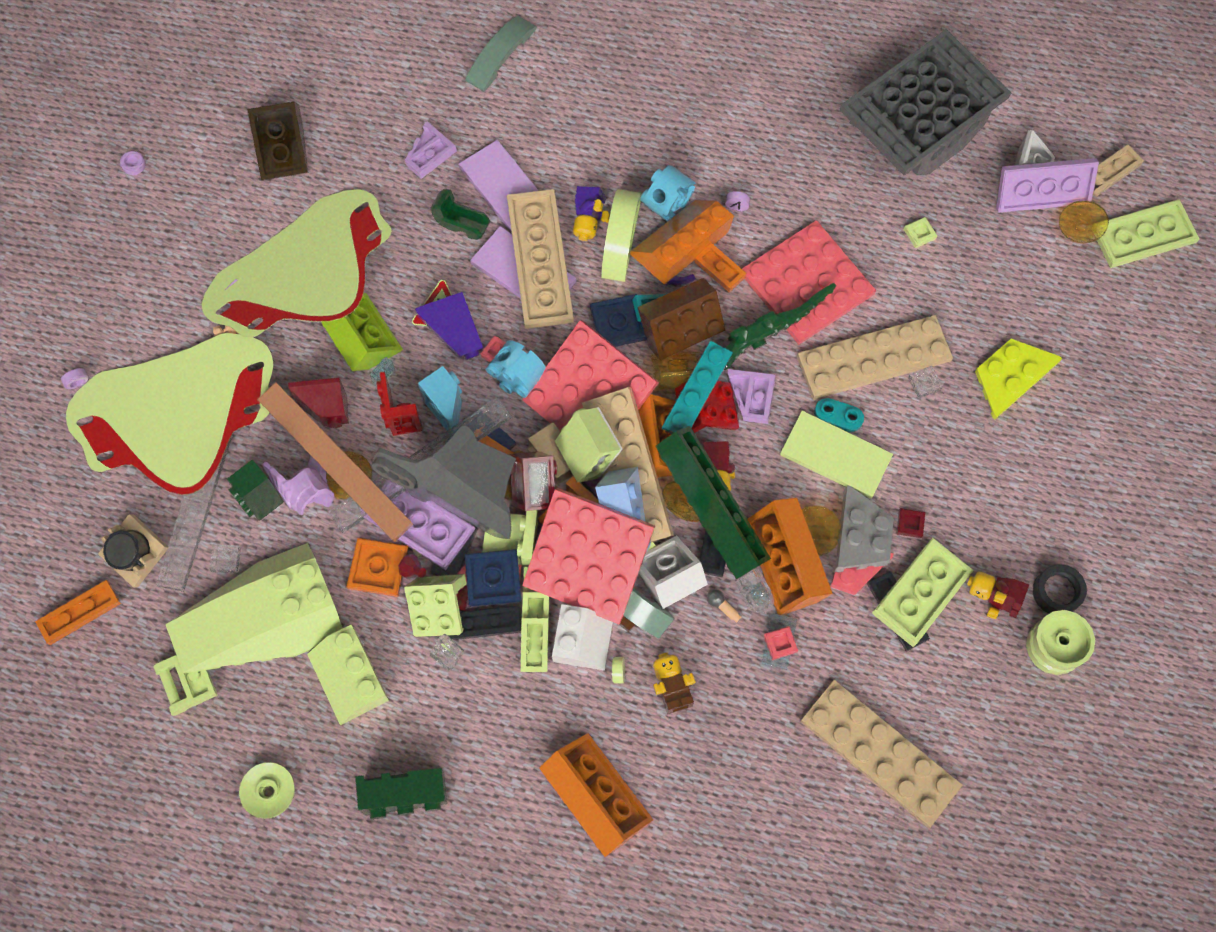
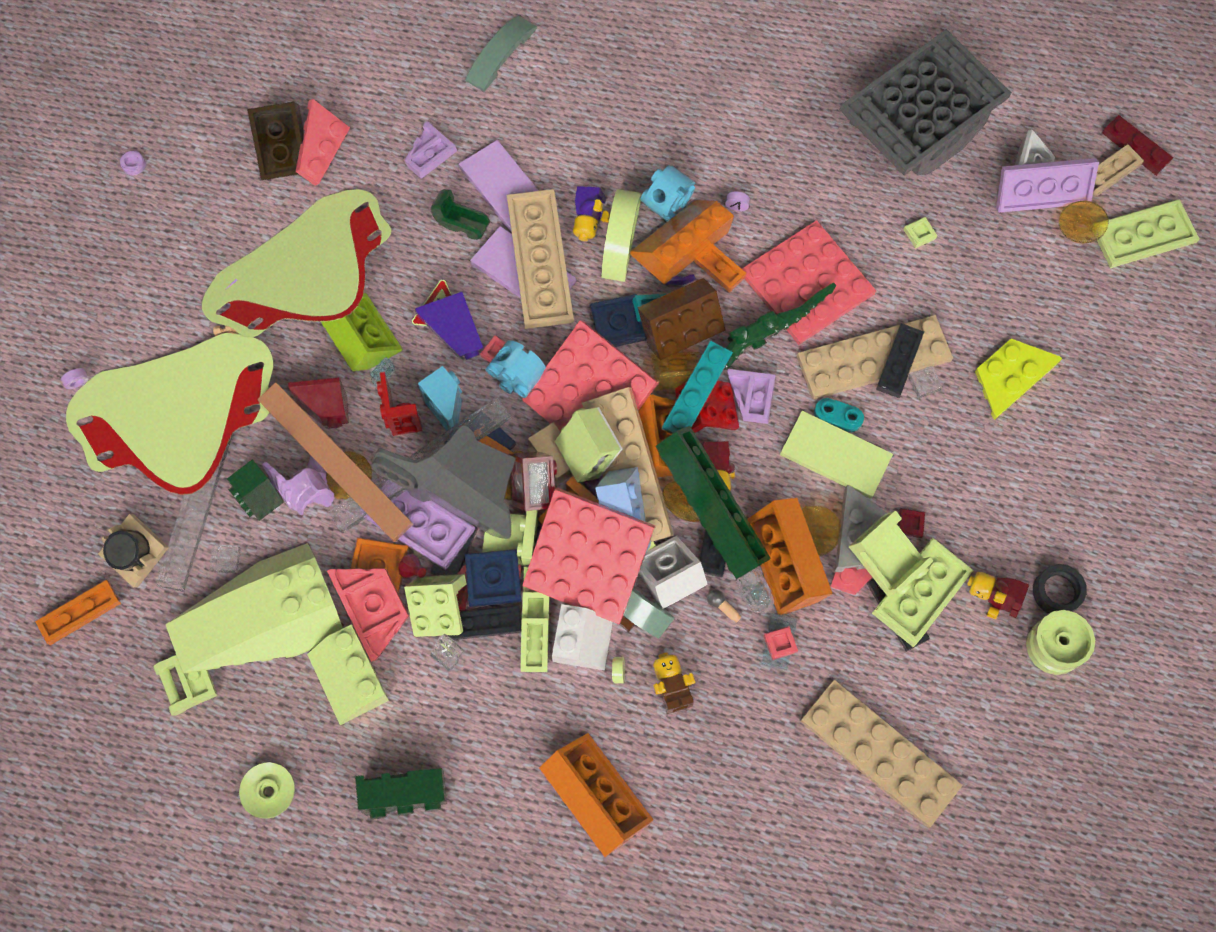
none -> coral wing [296,99,350,185]
none -> coral wing [327,569,409,662]
none -> yellowish green panel [848,511,934,596]
none -> black tile [876,323,924,398]
none -> dark red plate [1102,115,1174,176]

